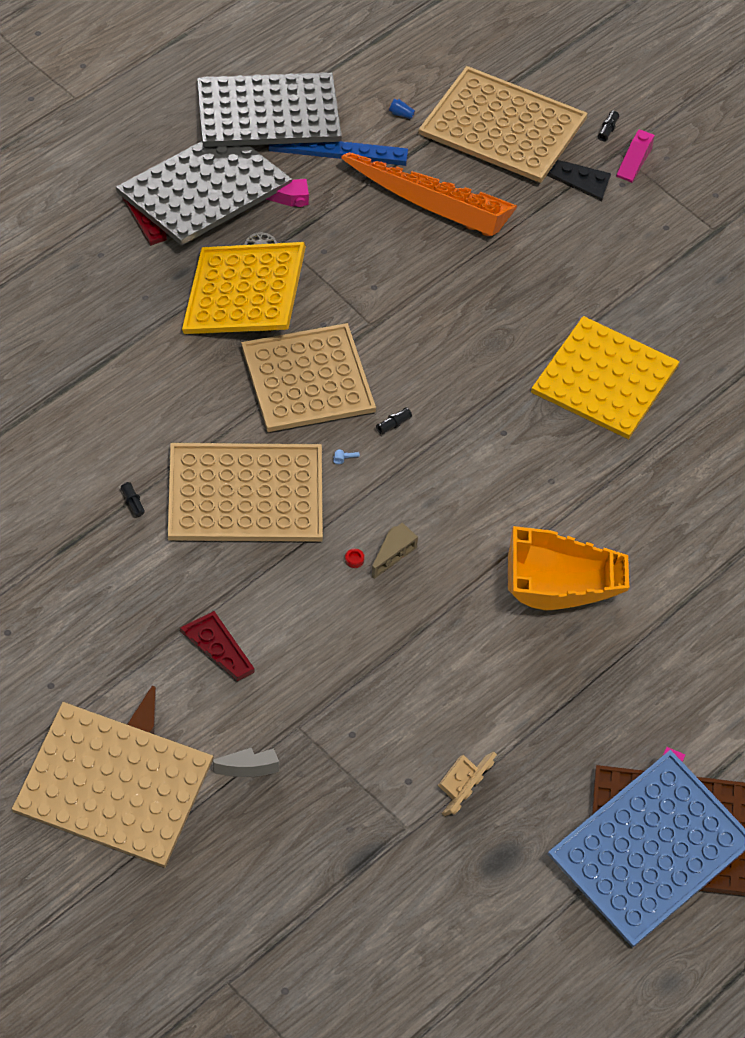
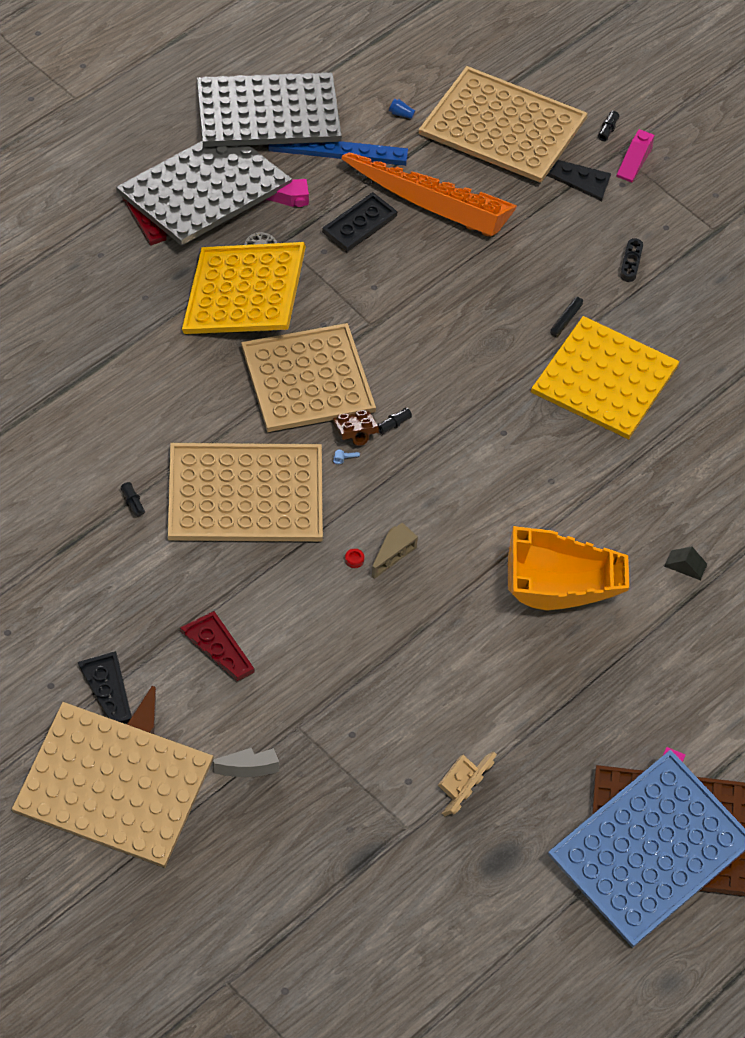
none -> black wing [78,651,132,724]
none -> black plate [322,192,397,252]
none -> reddish brown plate [333,410,379,446]
none -> black axle [550,296,583,337]
none -> black beam [620,238,643,282]
none -> pearl dark grey slope [664,546,707,581]

